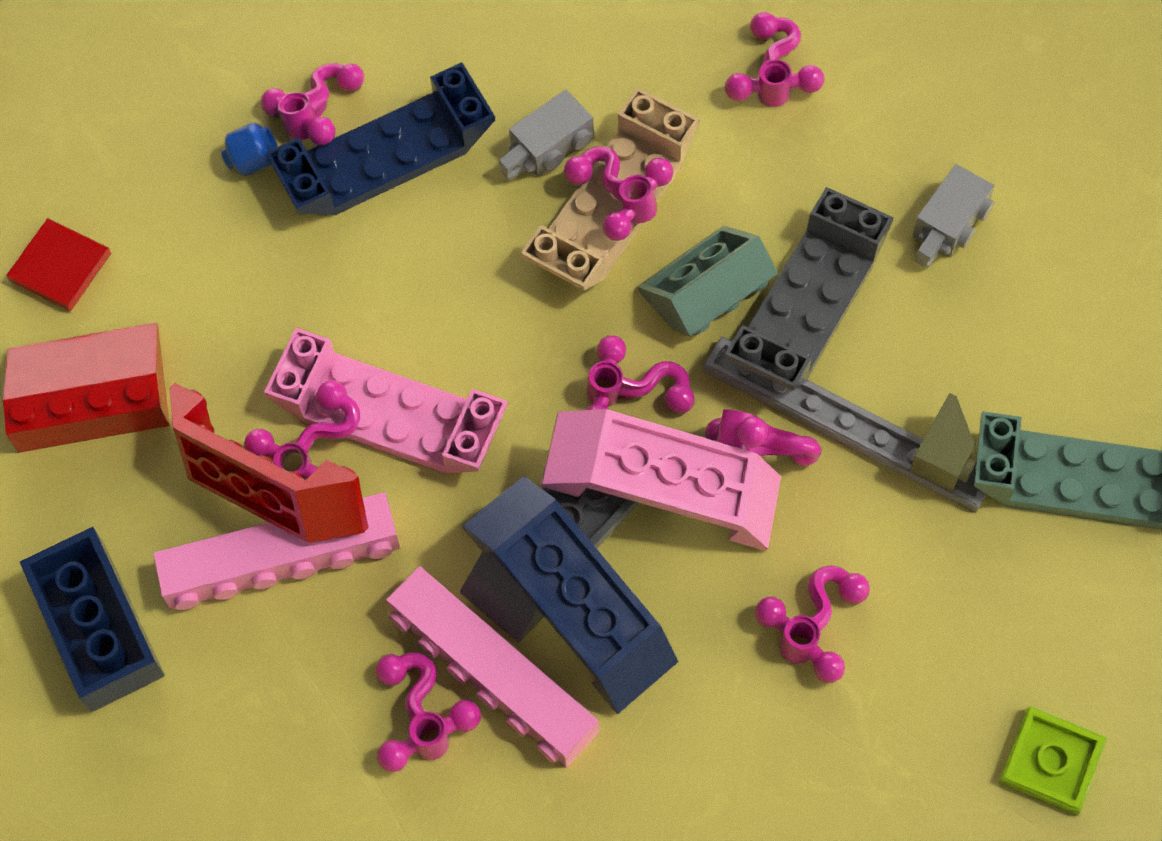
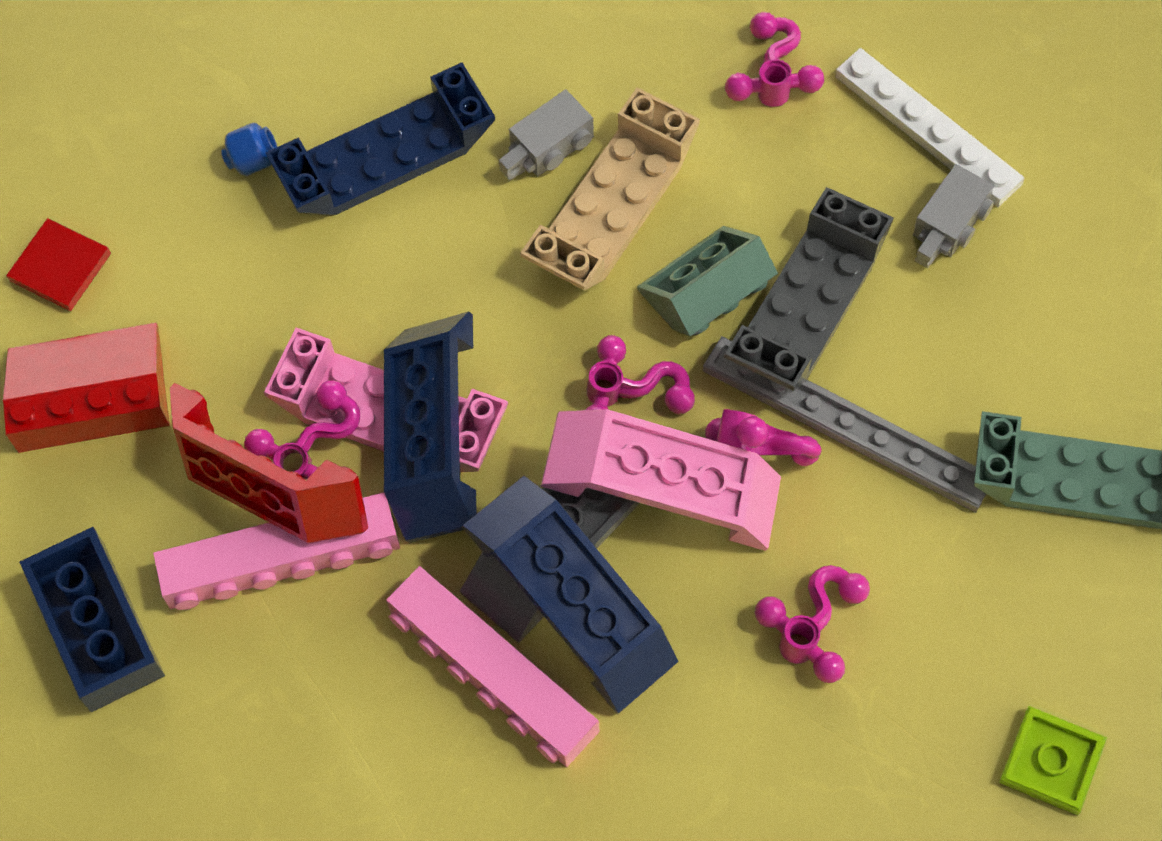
dark pink piece [261,63,365,145] -> none
dark pink piece [375,652,481,773] -> none
dark pink piece [564,146,674,241] -> none
olive slope [910,393,976,492] -> none
none -> dark blue slope [384,311,477,543]
none -> white plate [835,48,1025,207]

